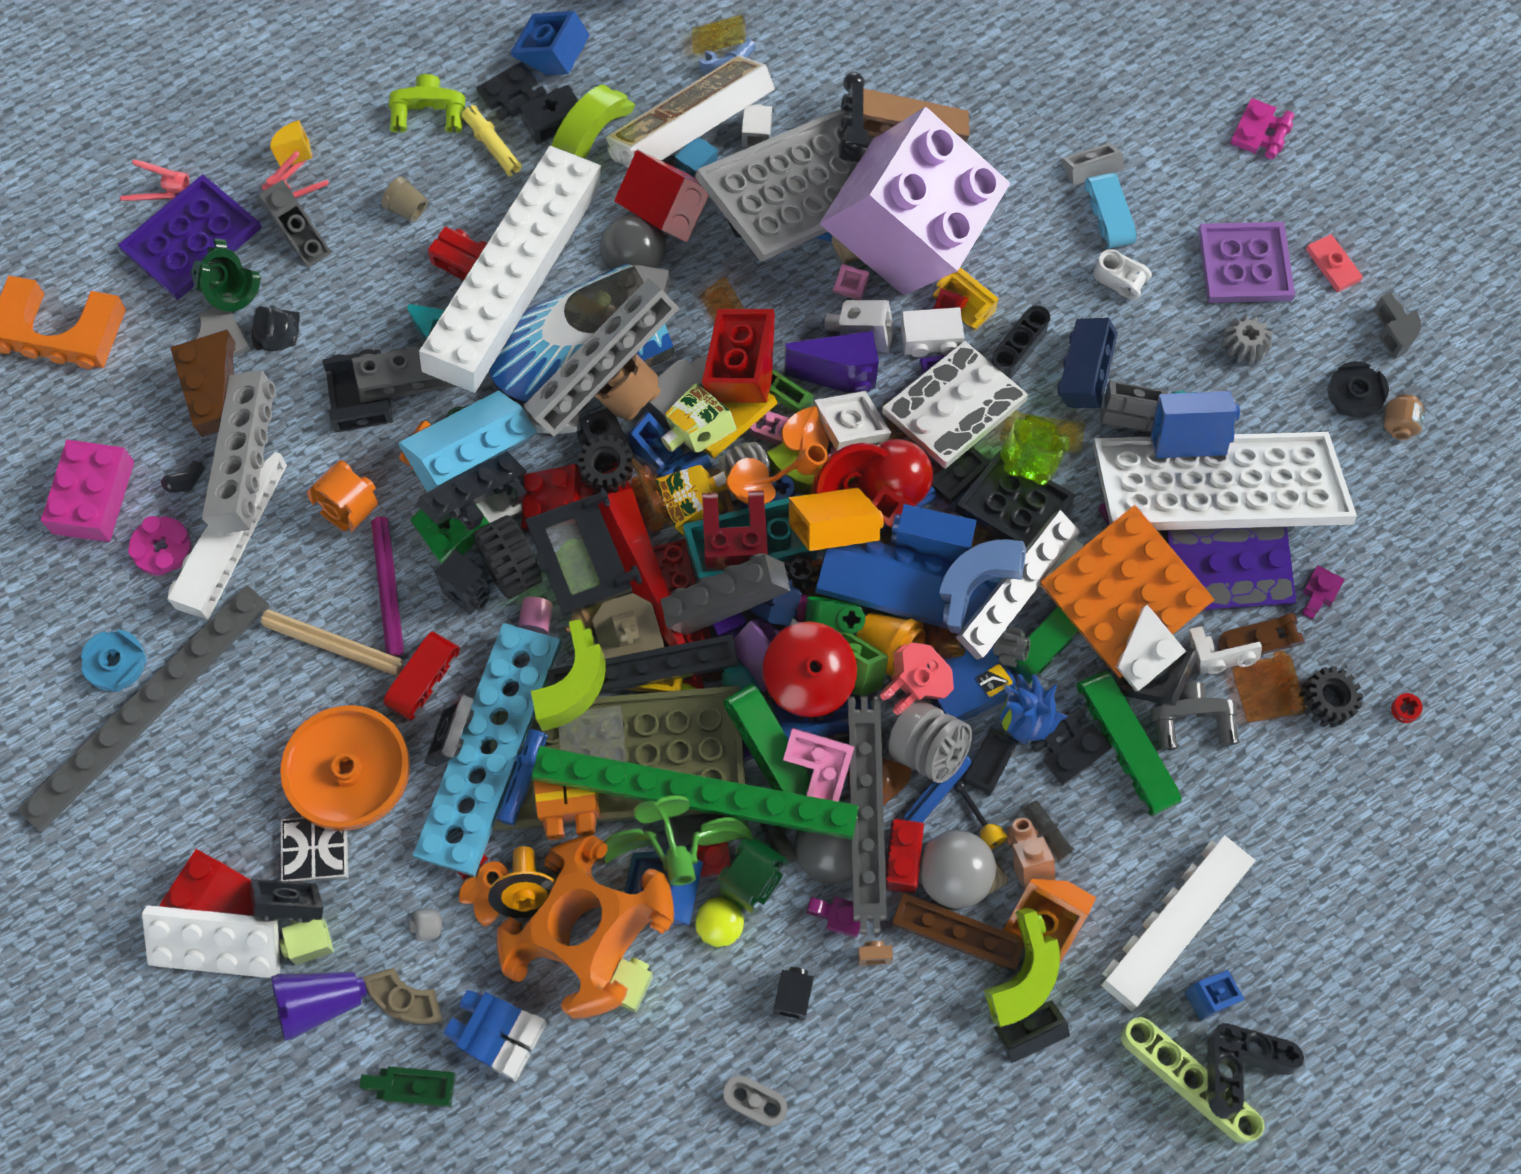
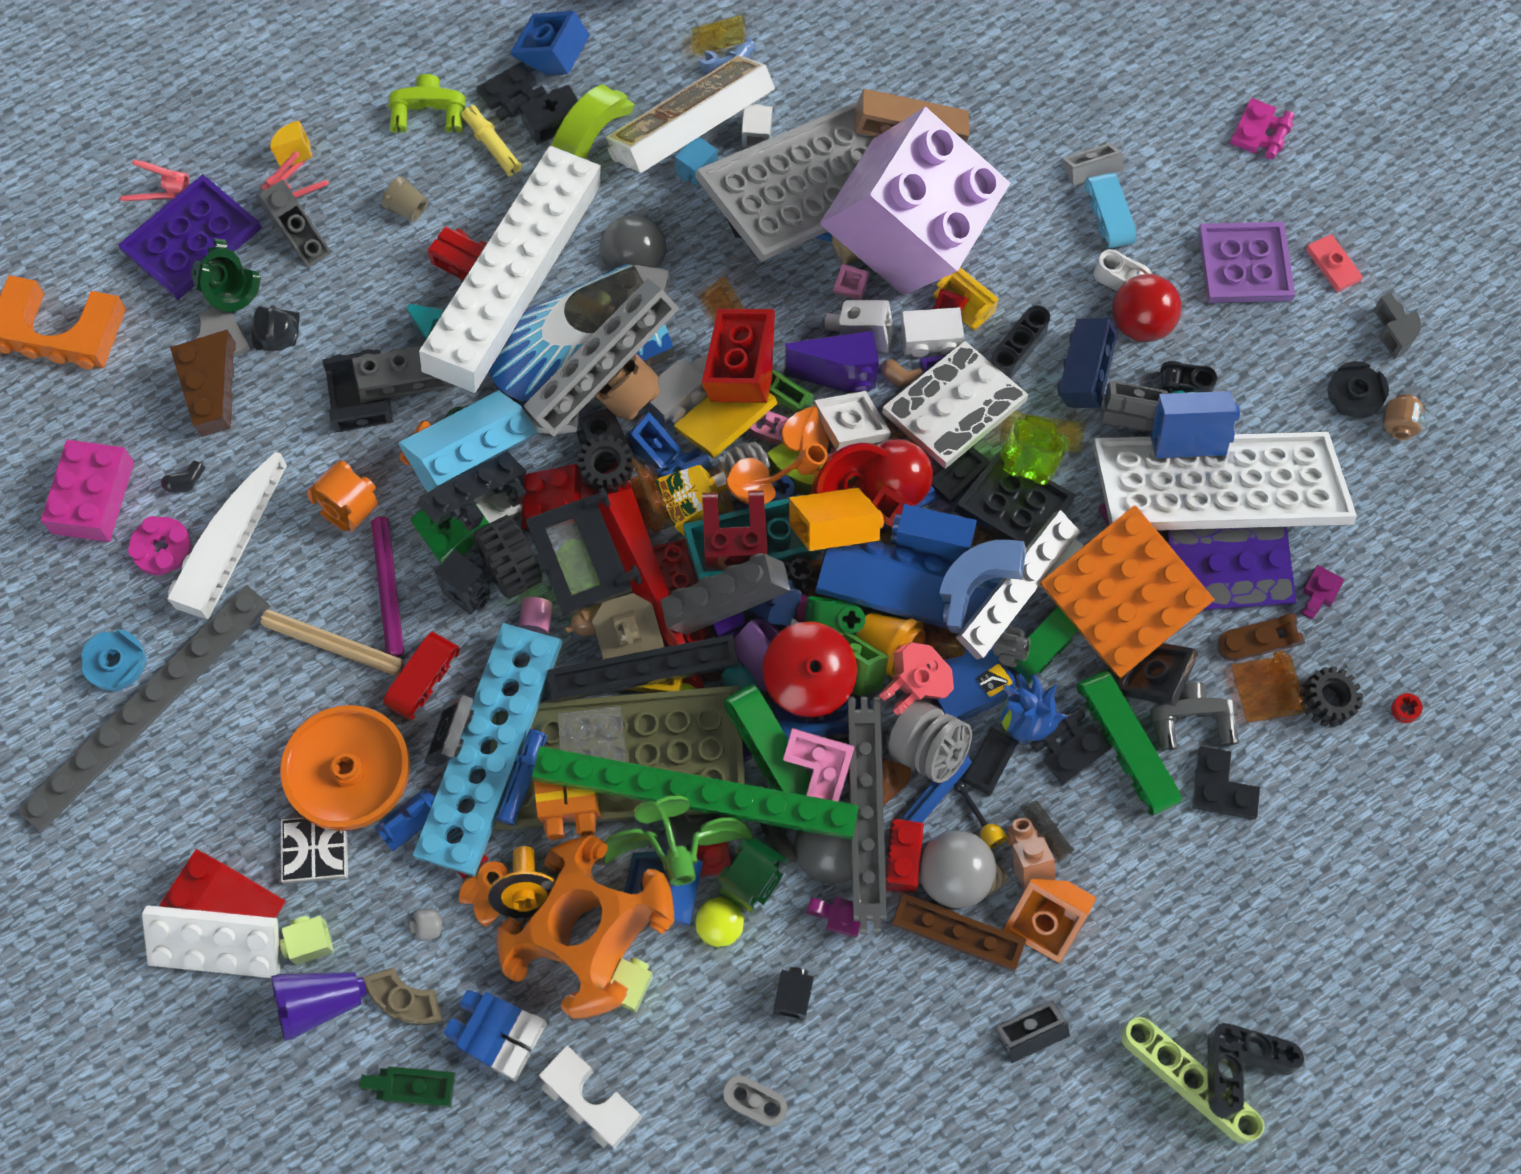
light grey brick [202,370,276,535] -> none
black plate [249,879,324,923] -> none
lime arch [531,619,605,731] -> none
red slope [614,149,709,242] -> none
torso [661,383,737,452] -> none
black plate [839,72,868,162] -> none
medium nougat plate [857,941,893,966] -> none
lime arch [984,907,1060,1027] -> none
white brick [1101,835,1256,1012] -> none
white wing [1116,605,1186,691] -> none
blue slope [1184,970,1245,1022] -> none
white bracket [1189,626,1262,674] -> none
light grey gear [1222,314,1273,365] -> none
none -> blue hinge [374,788,435,851]
none -> white arch [539,1045,642,1149]
none -> medium nougat arm [881,359,923,387]
none -> red piece [1112,274,1182,342]
none -> black piece [1158,361,1218,394]
none -> black plate [1192,746,1260,820]

